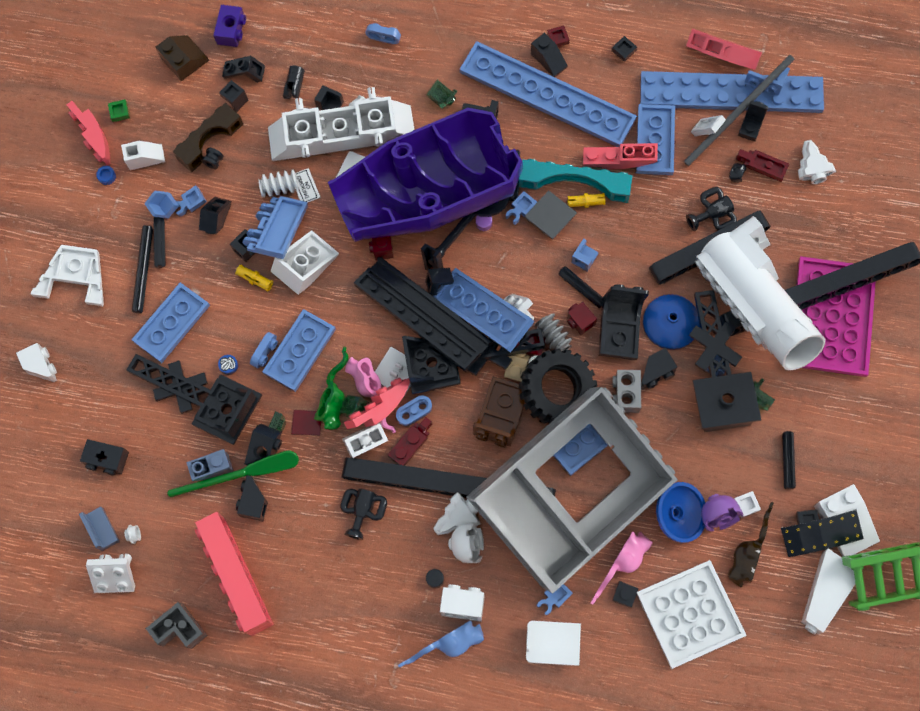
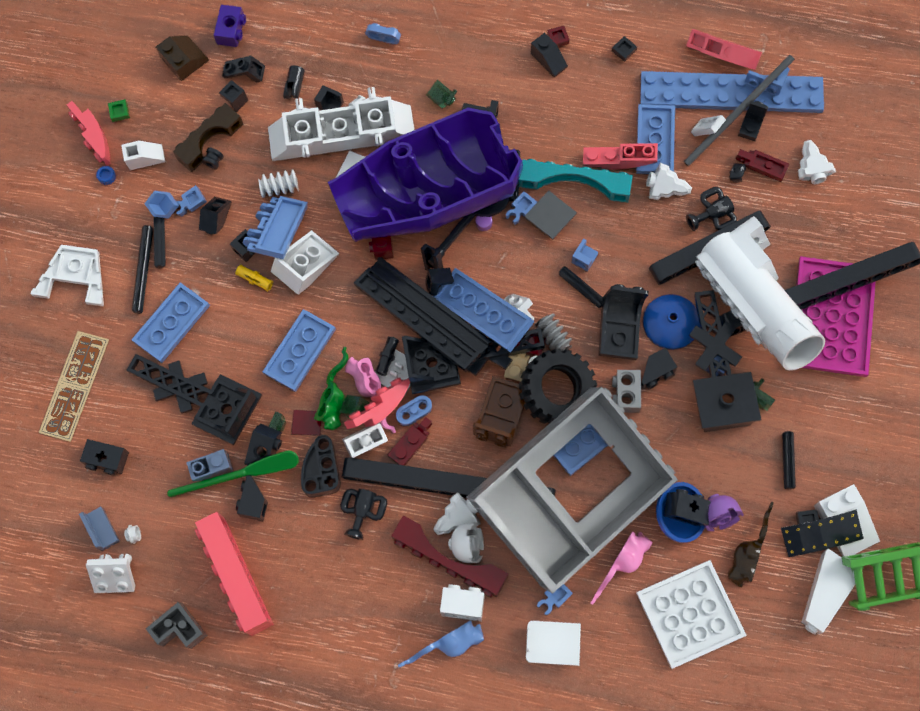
white slope [16,343,57,382] -> none
tile [218,355,238,375] -> none
medium blue plate [250,332,278,368] -> none
white sticker [295,168,320,202] -> none
black piece [426,569,444,588] -> none
medium blue plate [459,41,637,147] -> none
yellow pin [567,193,605,208] -> none
dark red brick [567,302,597,335] -> none
black plate [612,581,639,608] -> none
white plate [734,491,761,518] -> none
none -> sticker [39,331,109,442]
none -> black beam [301,435,341,498]
none -> black pin [375,336,399,376]
none -> dark red arch [391,515,509,598]
none -> white rock [646,163,692,200]
none -> black brick [664,489,711,526]

